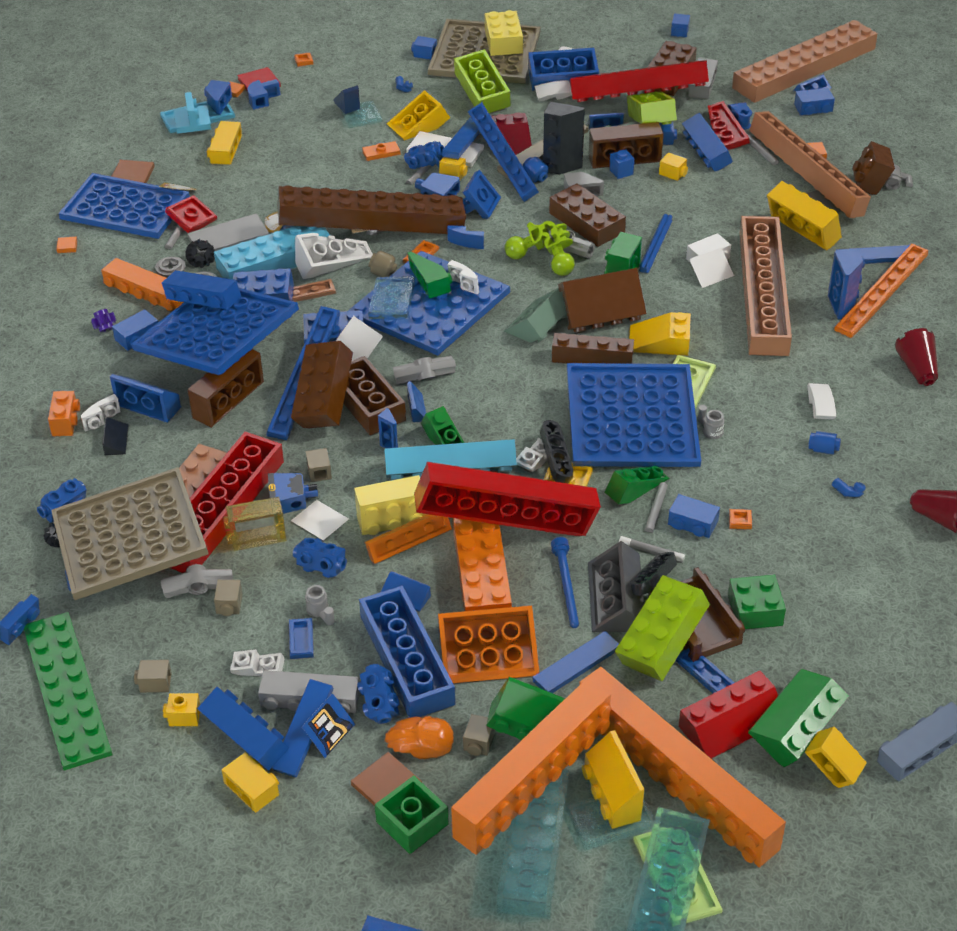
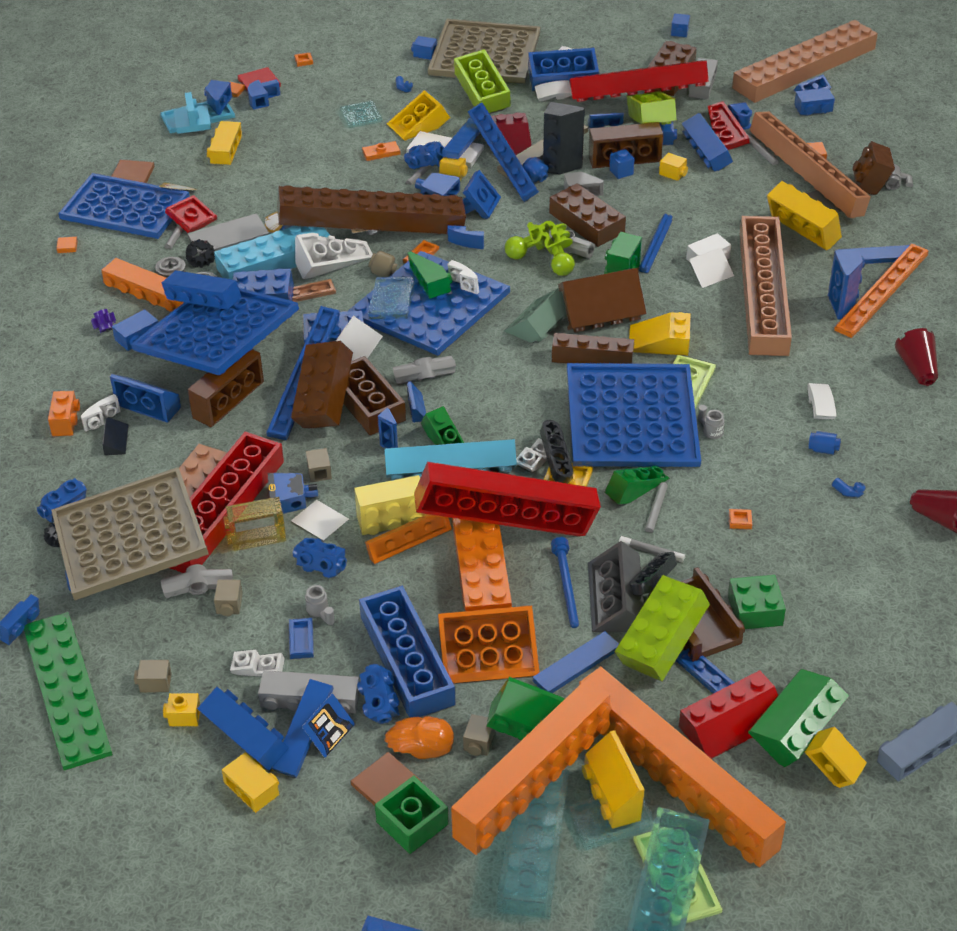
dark blue slope [333,85,360,114] -> none
blue slope [381,571,431,612] -> none
light yellow brick [485,10,523,56] -> none
brick [668,494,720,538] -> none

